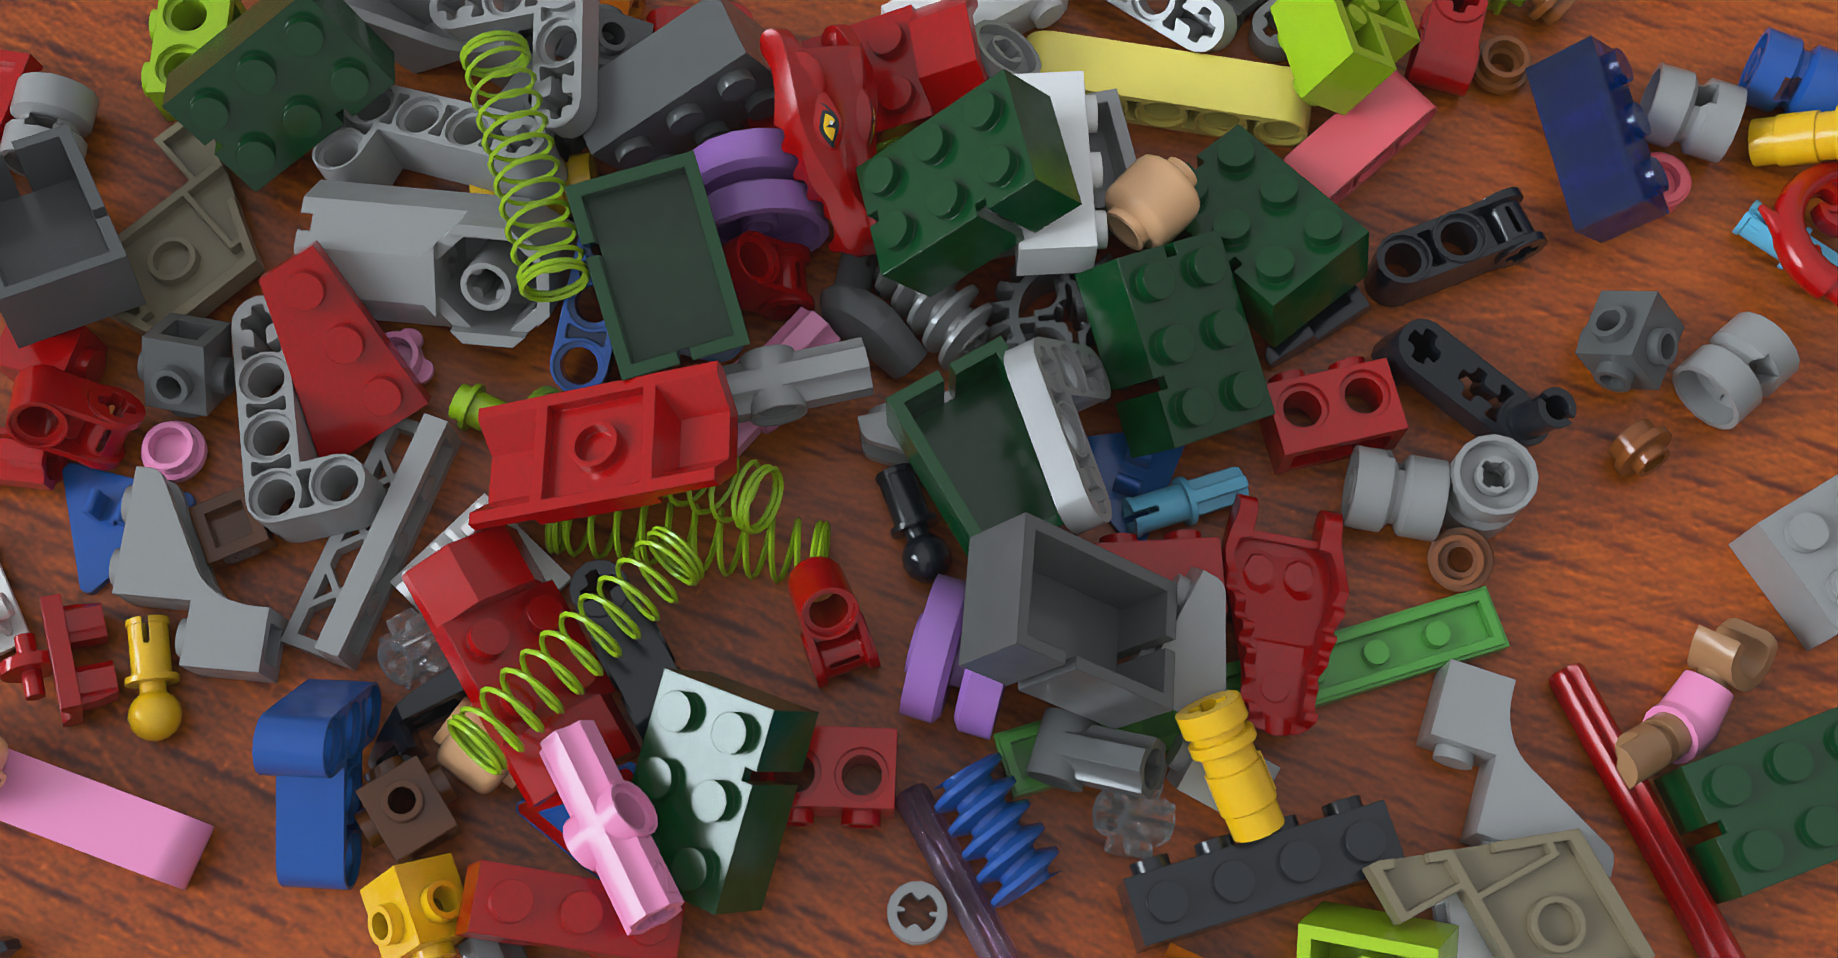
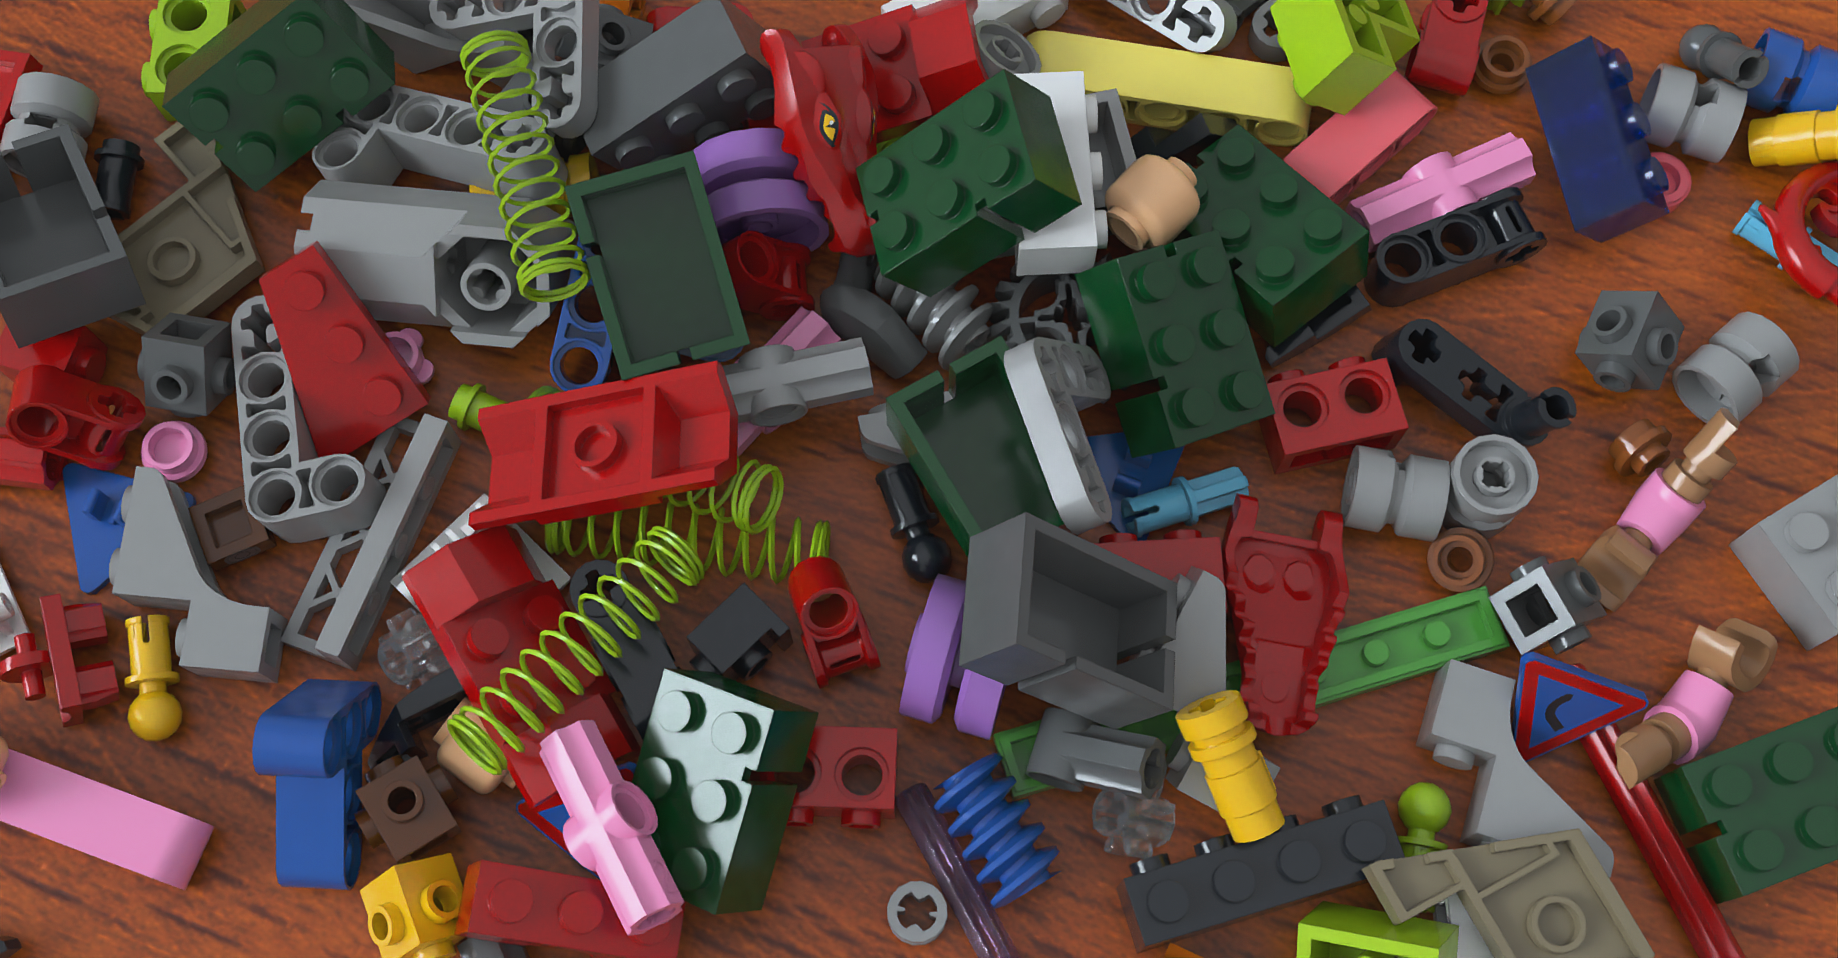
none -> black pin [94,138,145,220]
none -> black brick [686,583,793,681]
none -> black slope [1131,113,1237,166]
none -> bright pink piece [1346,132,1536,253]
none -> lime pin [1397,782,1452,913]
none -> dark grey brick [1488,556,1607,655]
none -> piece [1512,652,1649,762]
none -> medium nougat piece [1577,407,1740,612]
none -> dark grey pin [1678,24,1769,89]

